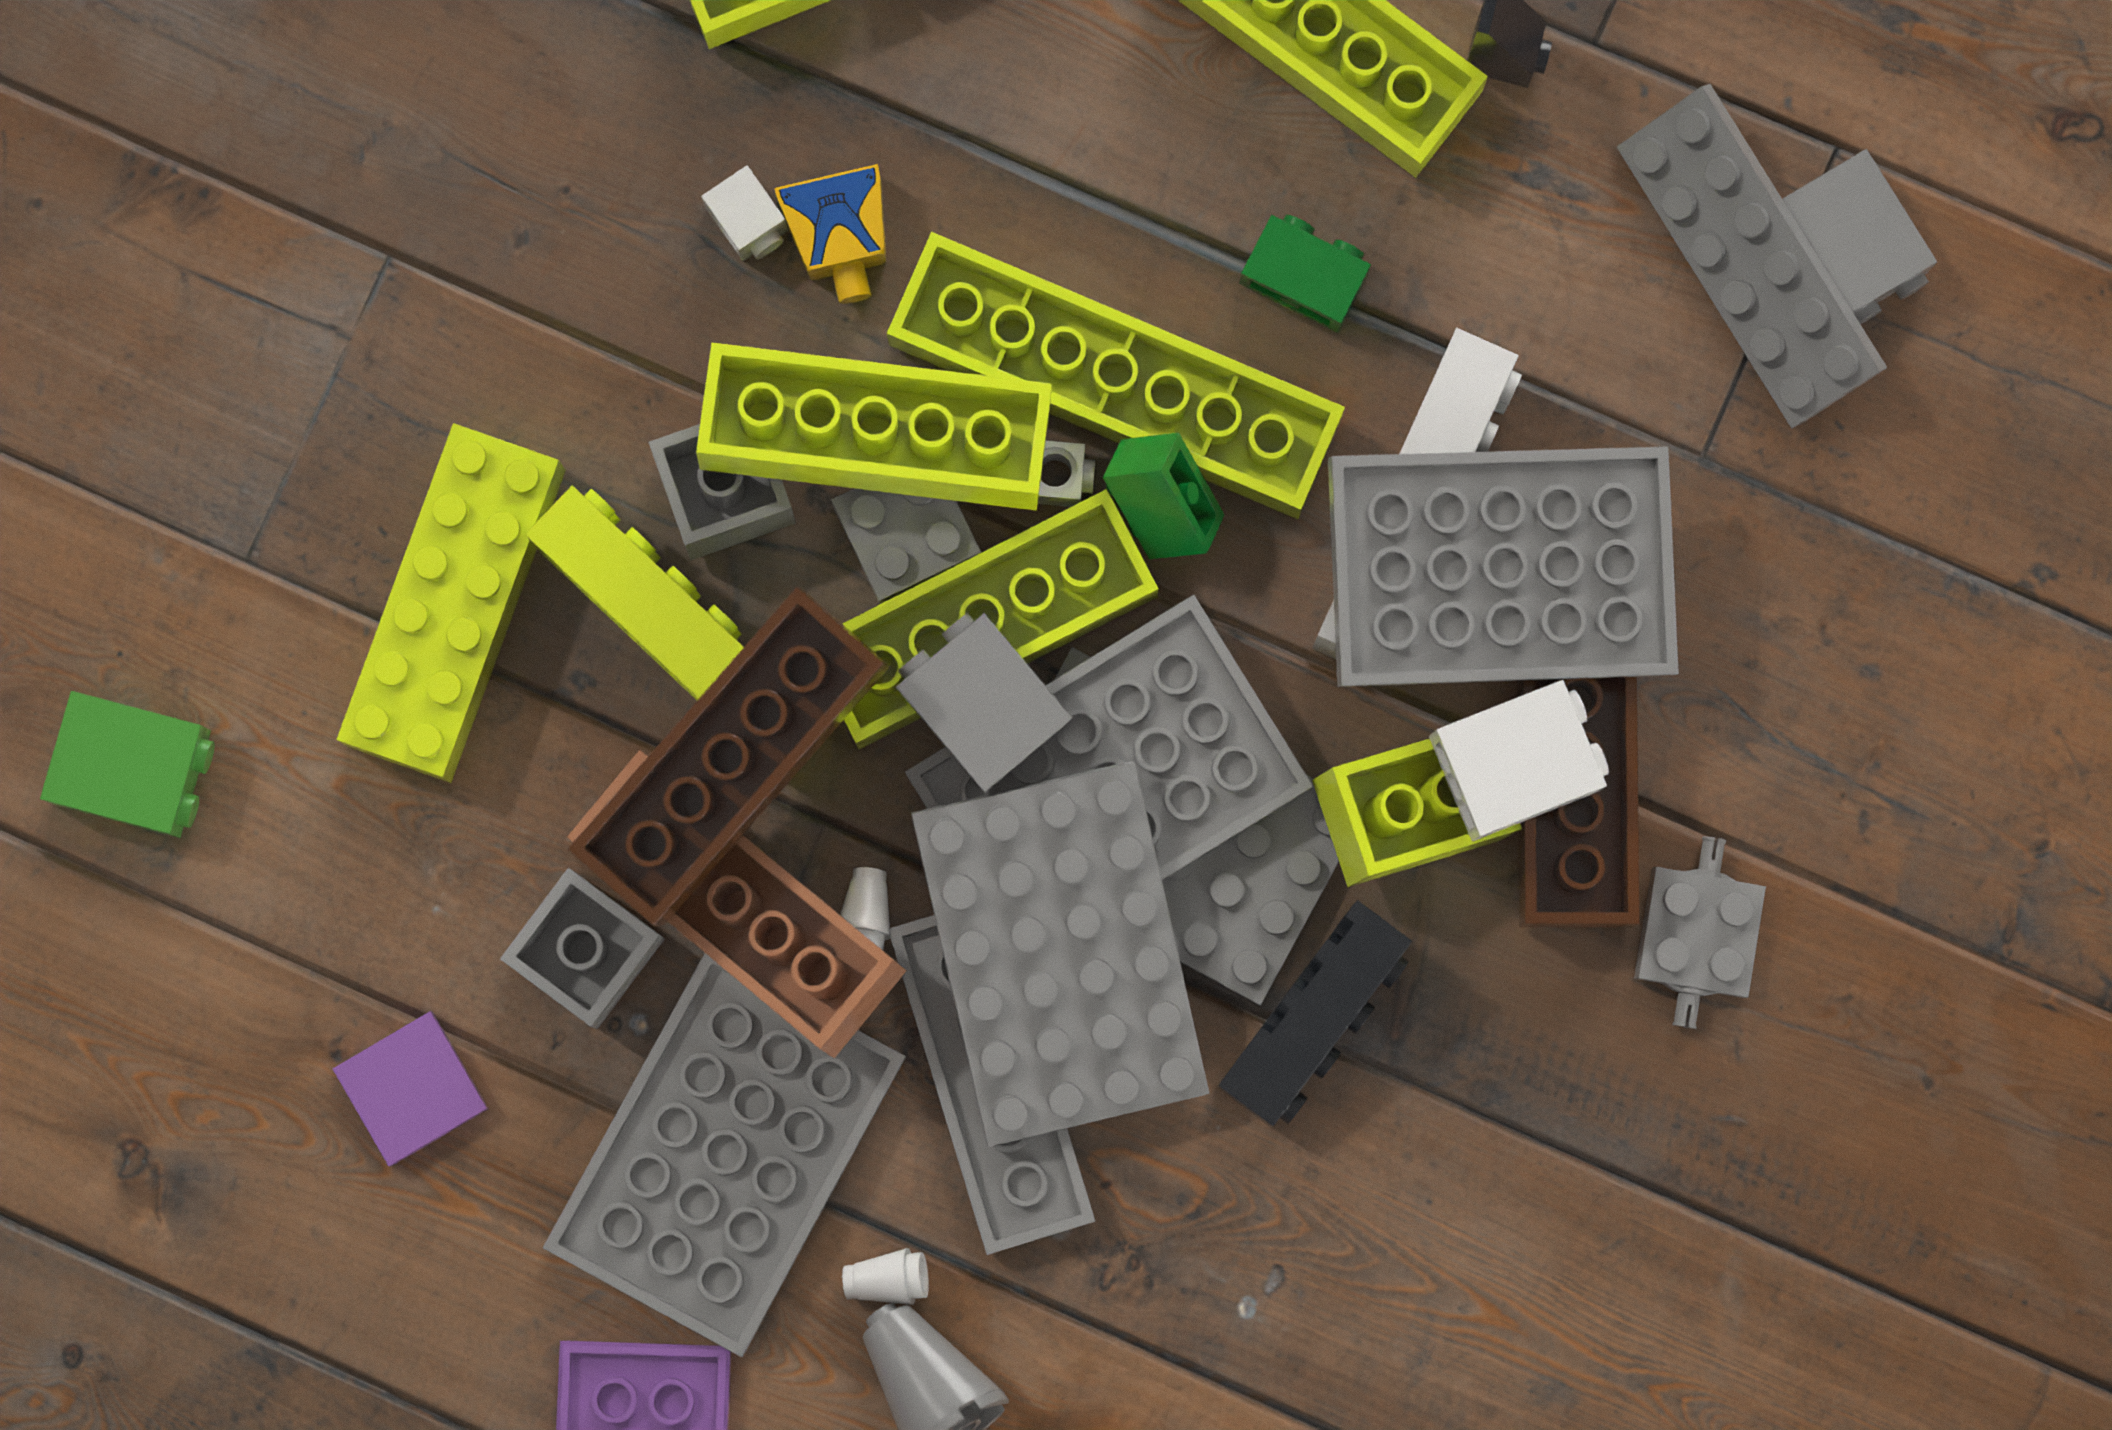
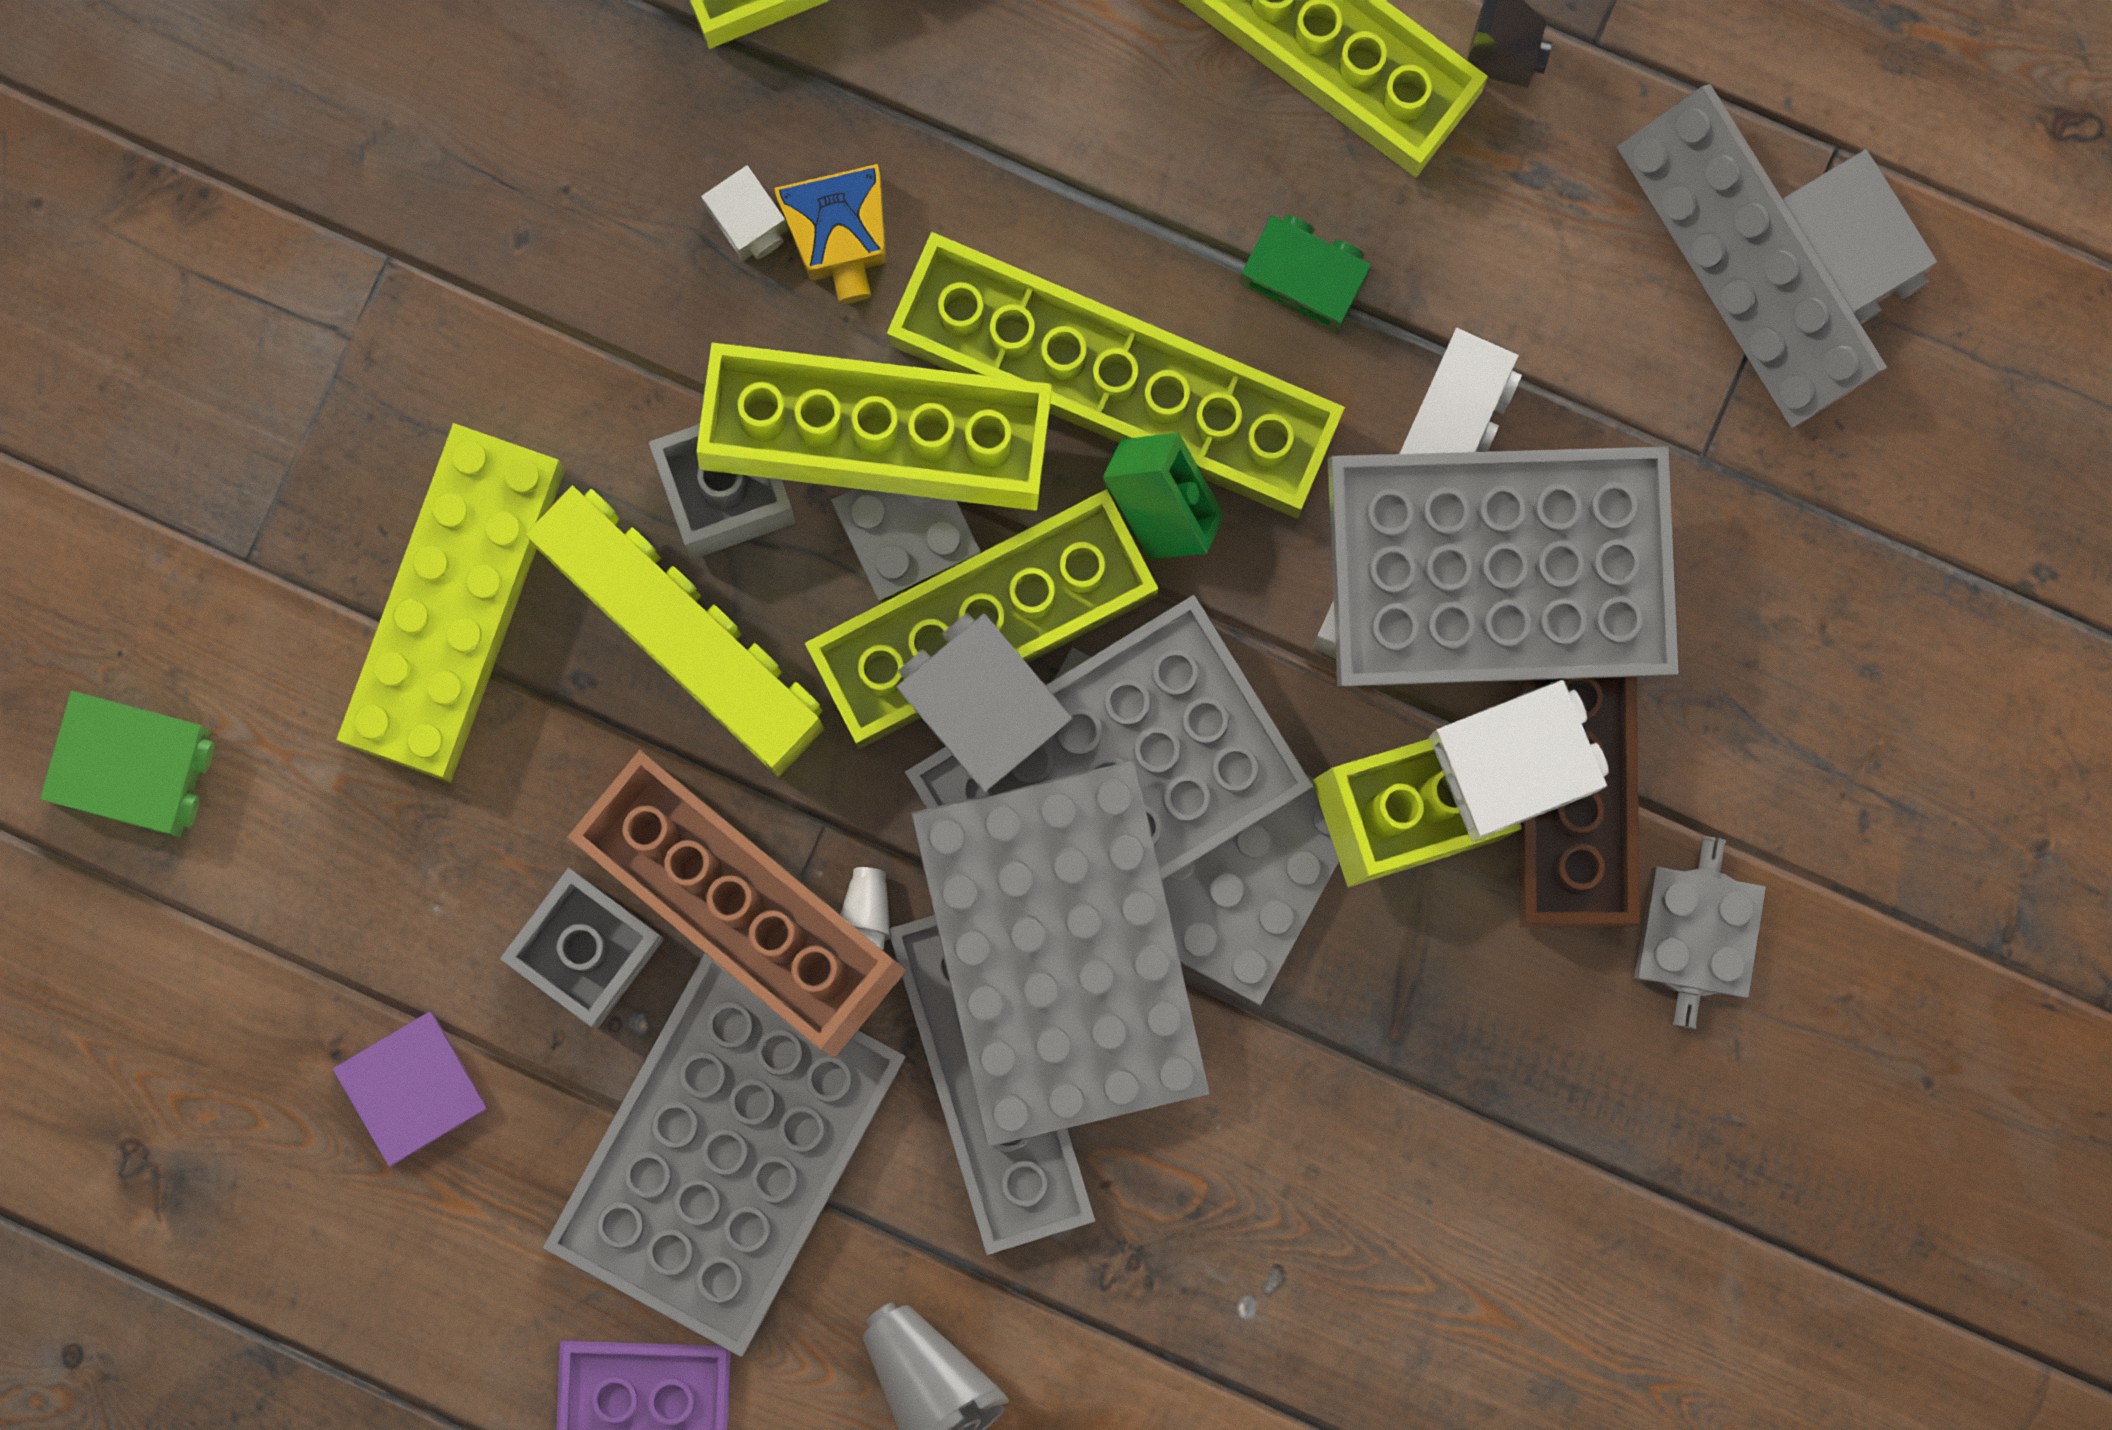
reddish brown brick [568,587,890,926] -> none
white cone [842,1248,929,1305] -> none
white brick [1038,441,1095,507] -> none
black wedge [1217,900,1412,1127] -> none

